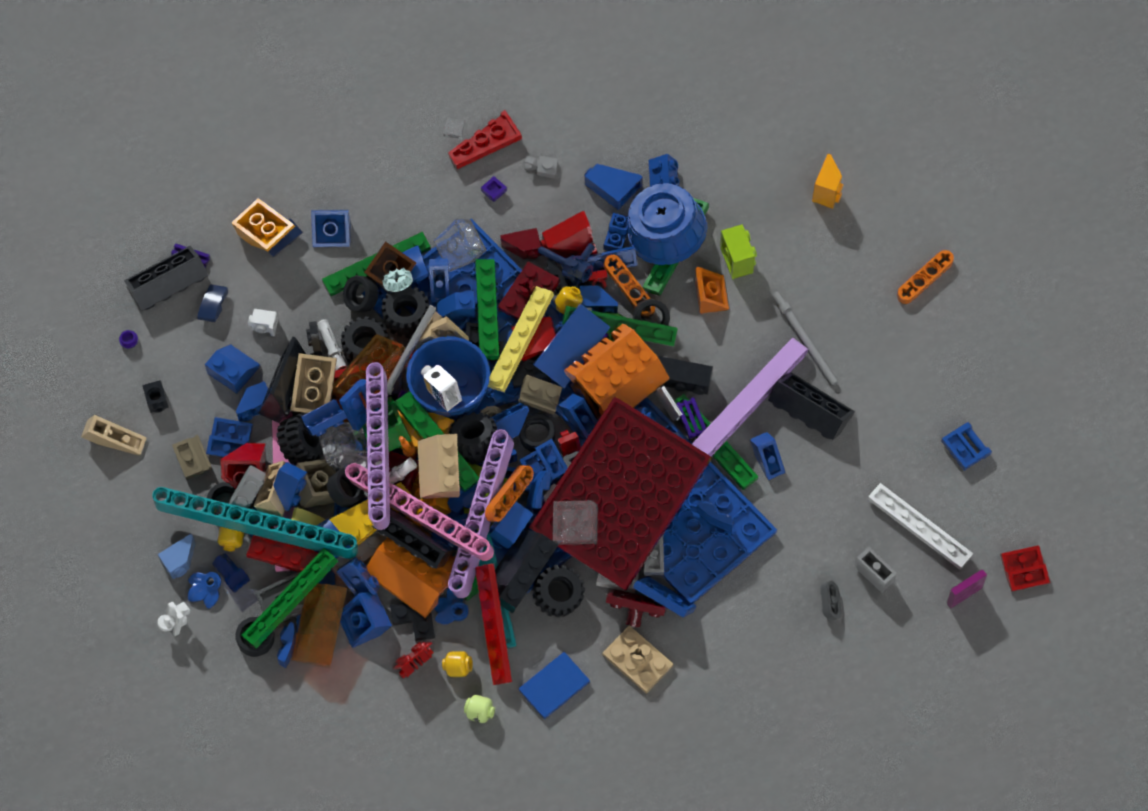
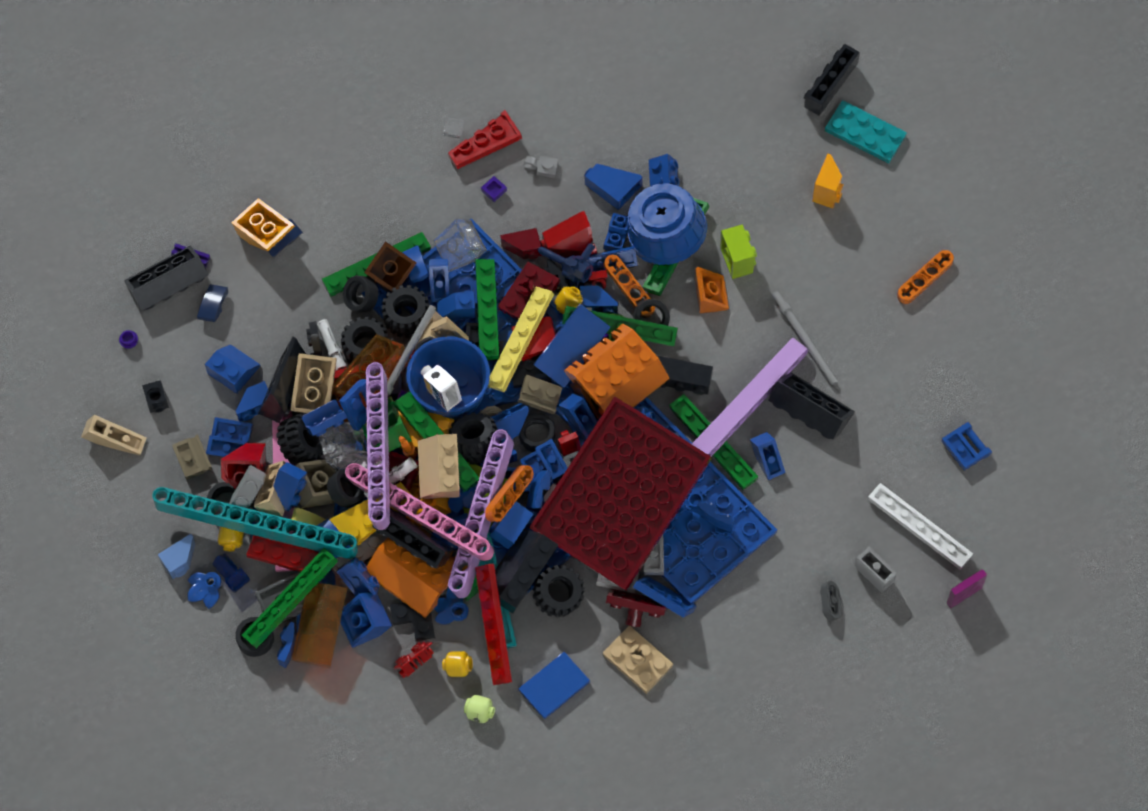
white hips [157,601,190,637] -> none
white brick [248,309,278,337] -> none
blue slope [311,210,351,247] -> none
light aqua gear [382,268,413,292] -> none
clear brick [553,500,598,545] -> none
white piece [655,386,682,421] -> none
dark purple tile [676,397,706,439] -> none
red slope [1000,545,1050,591] -> none
none -> black brick [804,43,860,116]
none -> teal plate [824,100,907,164]

